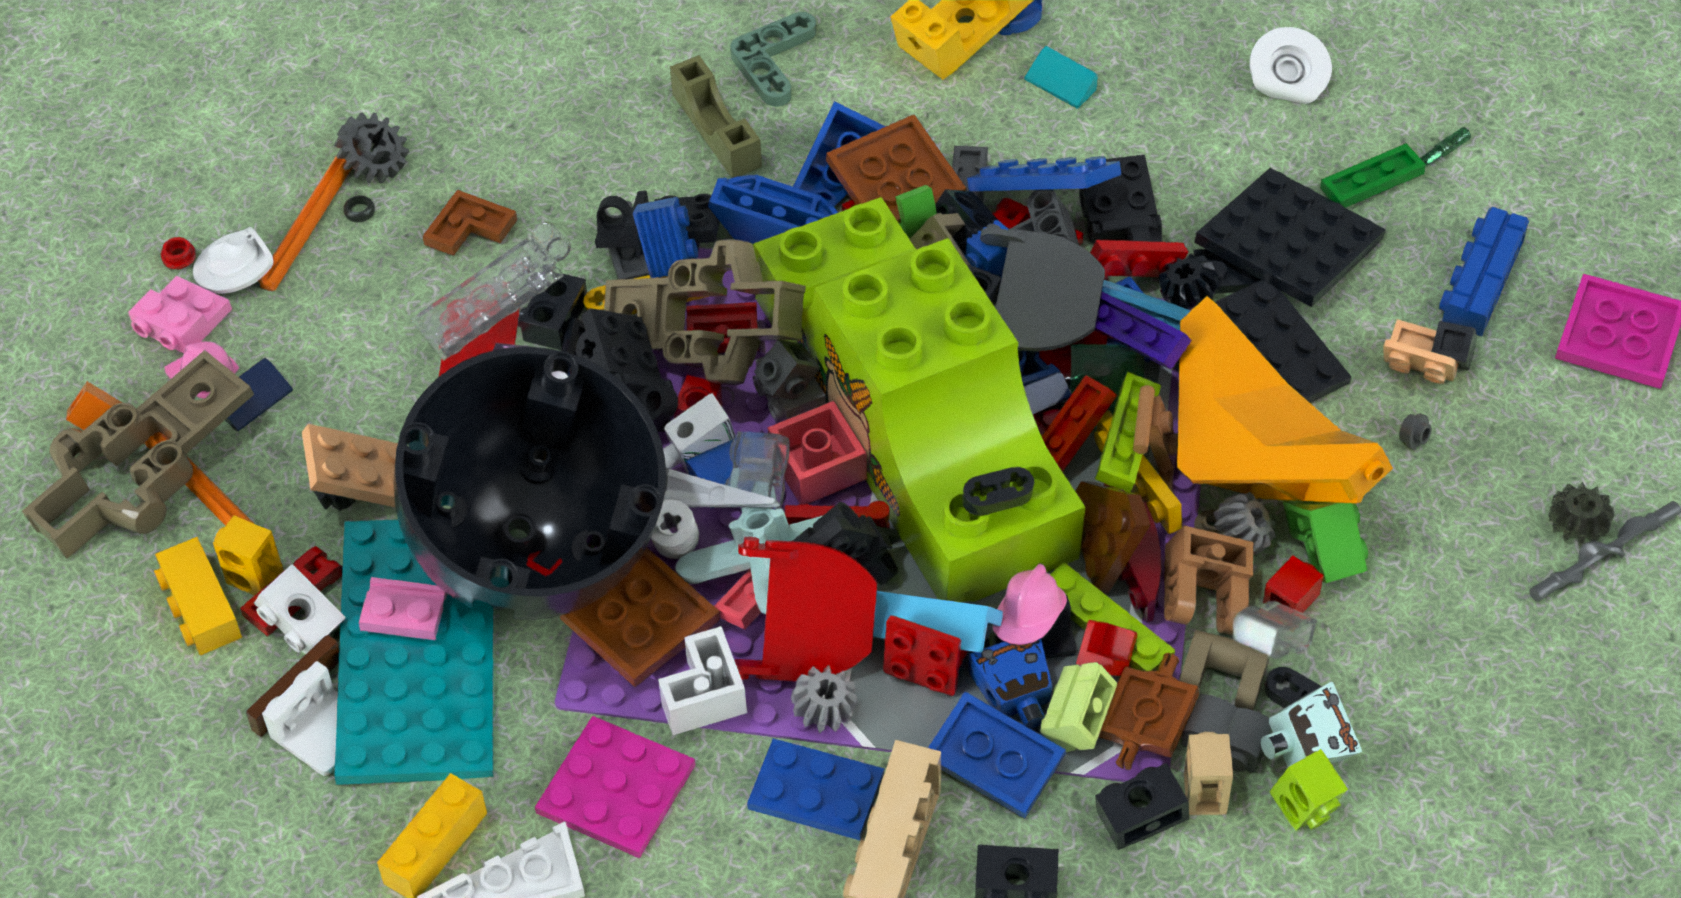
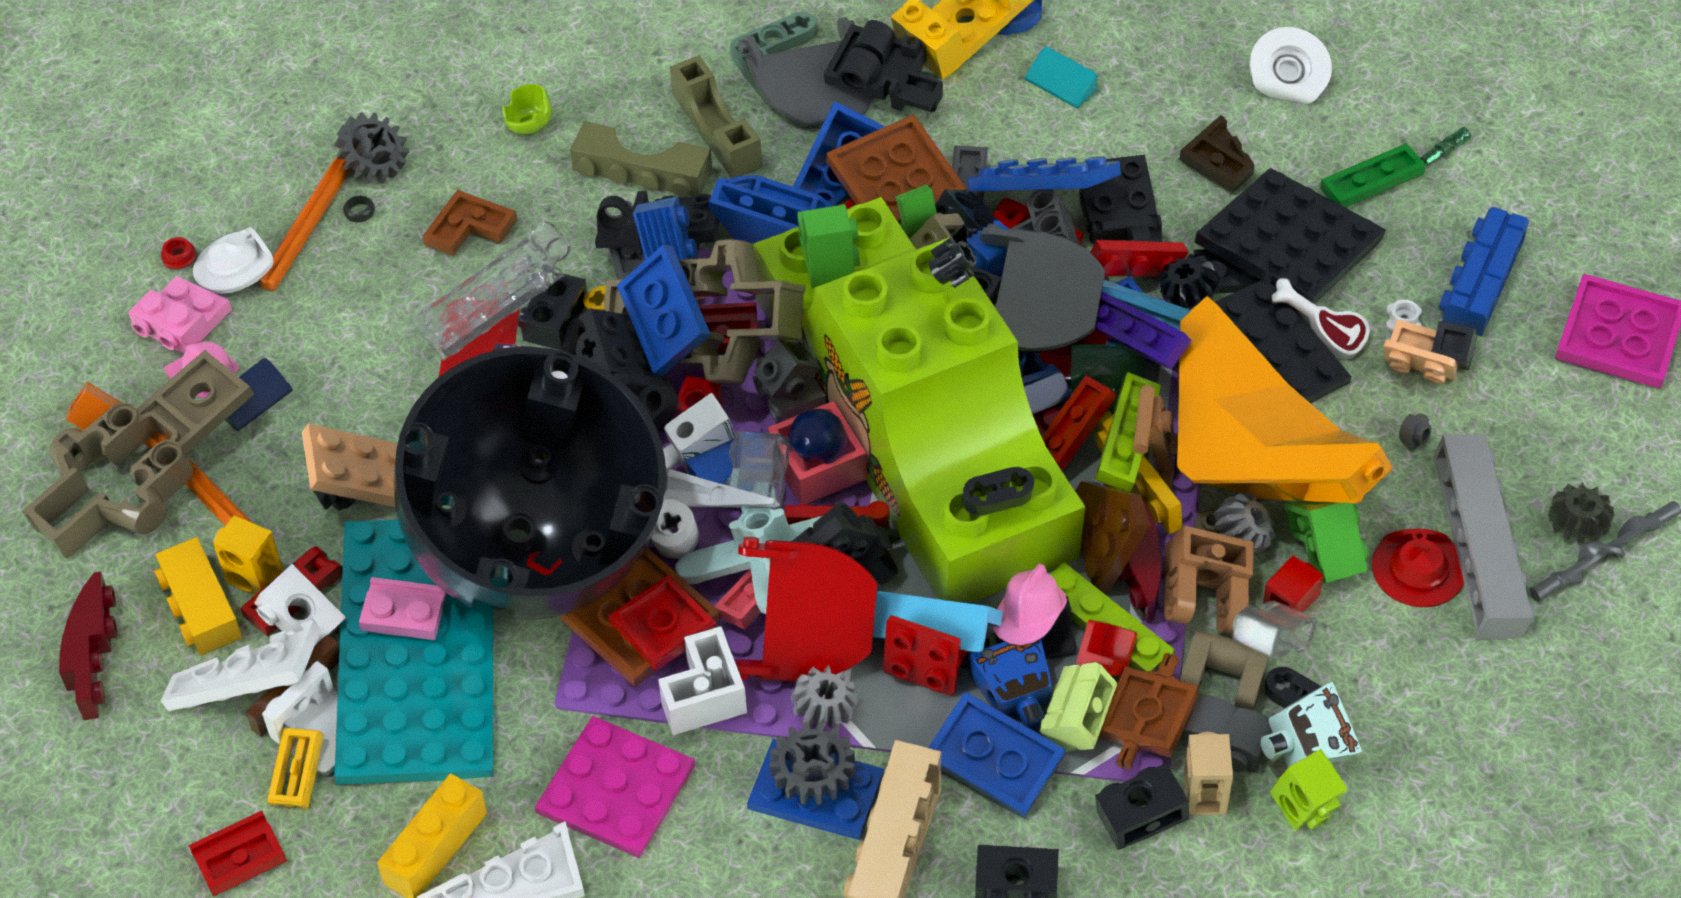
none -> dark red slope [59,571,117,720]
none -> white wing [161,619,321,712]
none -> red plate [188,810,287,897]
none -> yellow tile [267,728,324,809]
none -> lime hair [502,83,552,135]
none -> olive arch [570,121,712,197]
none -> red tile [608,574,717,671]
none -> blue plate [617,244,711,375]
none -> dark grey piece [738,17,872,128]
none -> dark grey gear [769,722,855,805]
none -> clear blue hair [788,409,849,464]
none -> bright green brick [797,204,860,288]
none -> black plate [824,20,943,113]
none -> black gear [929,238,976,288]
none -> dark brown wing [1179,115,1255,193]
none -> white piece [1271,278,1370,360]
none -> red hat [1372,528,1464,607]
none -> white plate [1386,300,1422,332]
none -> light grey brick [1433,434,1535,639]

